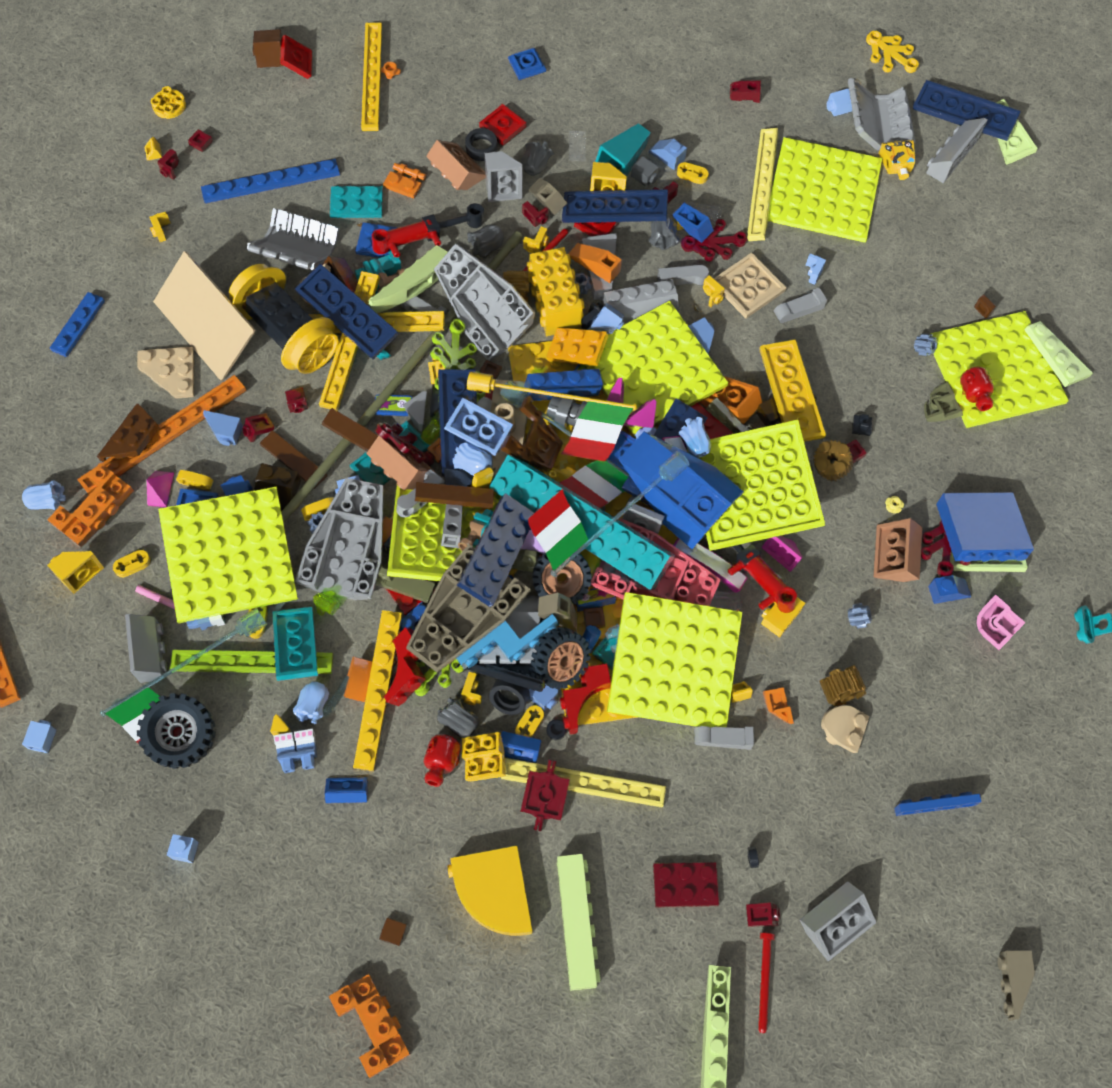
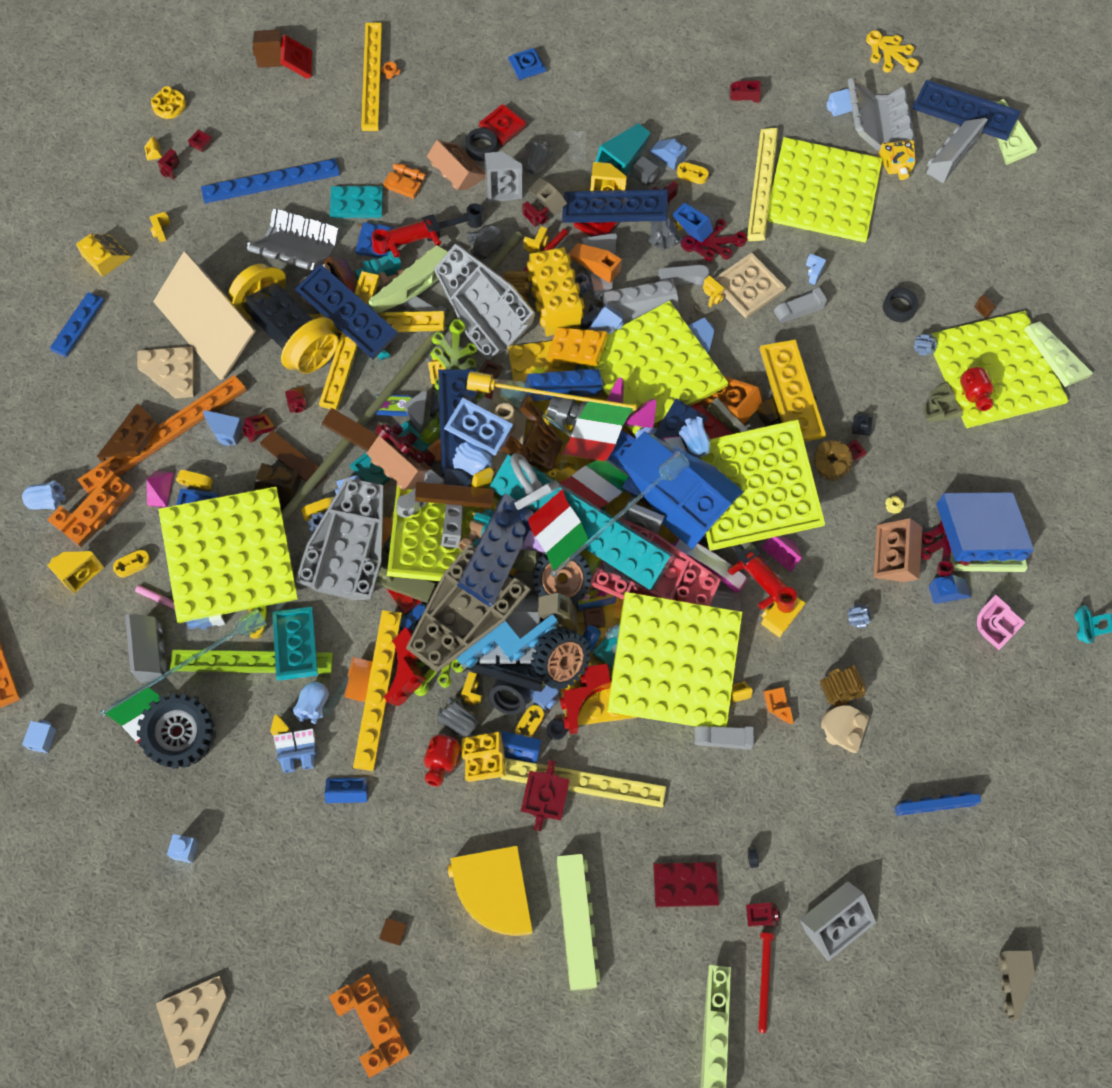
blue brick [220,475,253,496] -> none
clear neon green piece [313,590,340,616] -> none
none -> yellow slope [76,234,131,277]
none -> tan plate [156,976,227,1068]
none -> light grey tile [511,453,560,510]
none -> black tyre [883,287,919,322]

